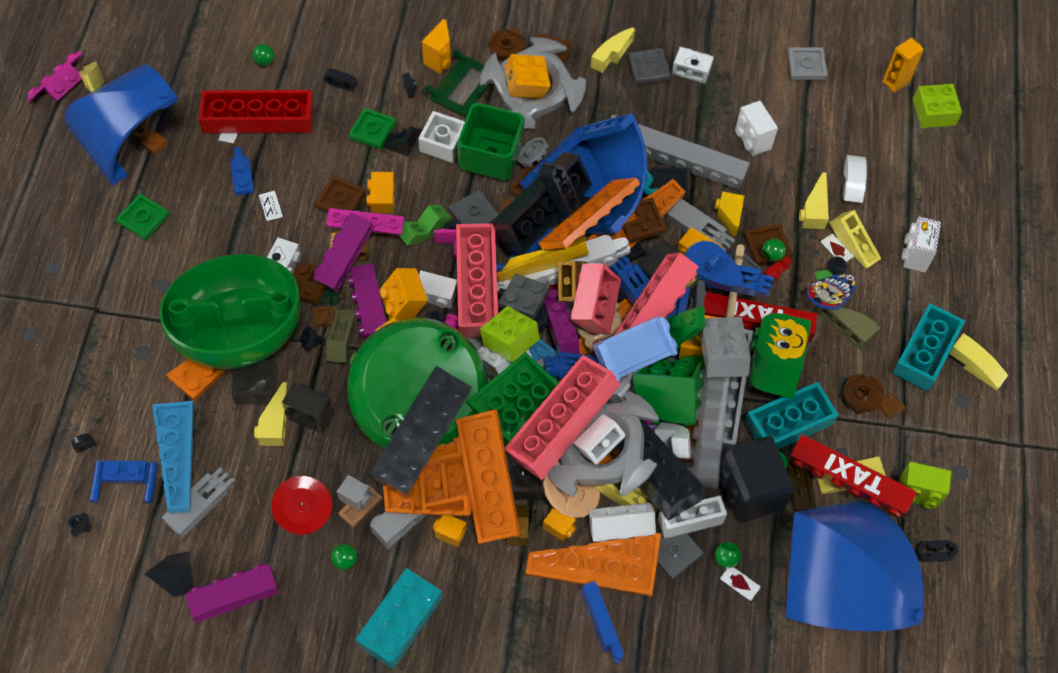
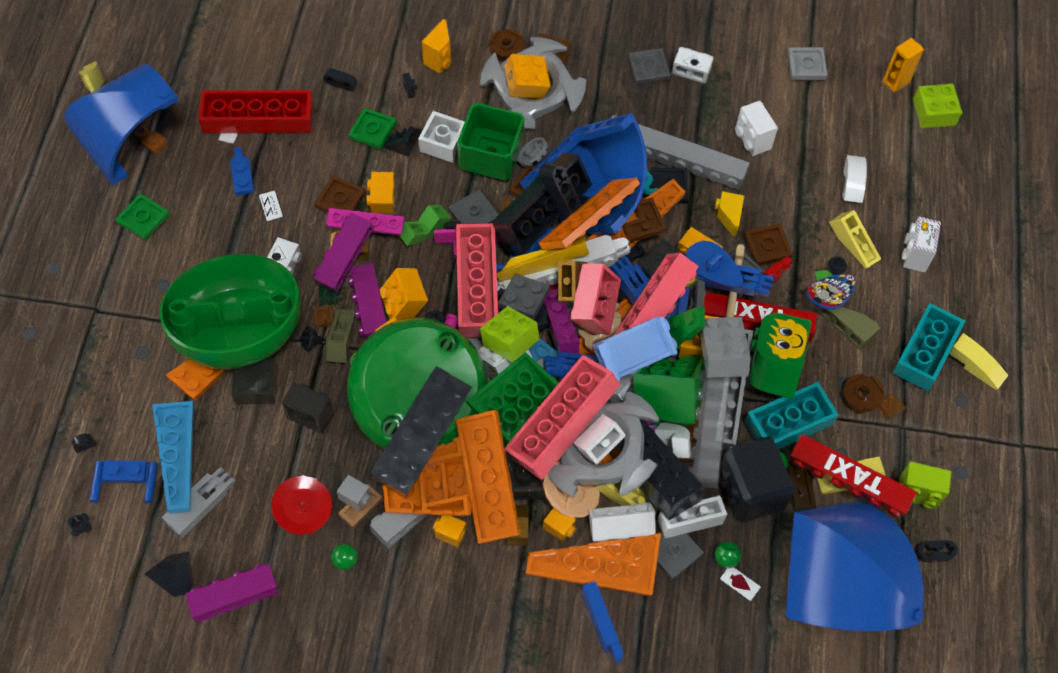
dark pink bracket [27,50,82,103] -> none
green piece [252,44,275,66] -> none
light yellow slope [254,382,289,446] -> none
reddish brown plate [292,261,326,305] -> none
teal brick [355,568,443,669] -> none
white brick [419,271,458,309] -> none
dark green piece [423,49,492,118] -> none
light yellow slope [591,28,635,73] -> none
light grey hinge [666,199,735,251] -> none
green piece [762,238,786,262] -> none
light yellow slope [799,172,829,229] -> none
white sticker [821,234,854,262] -> none

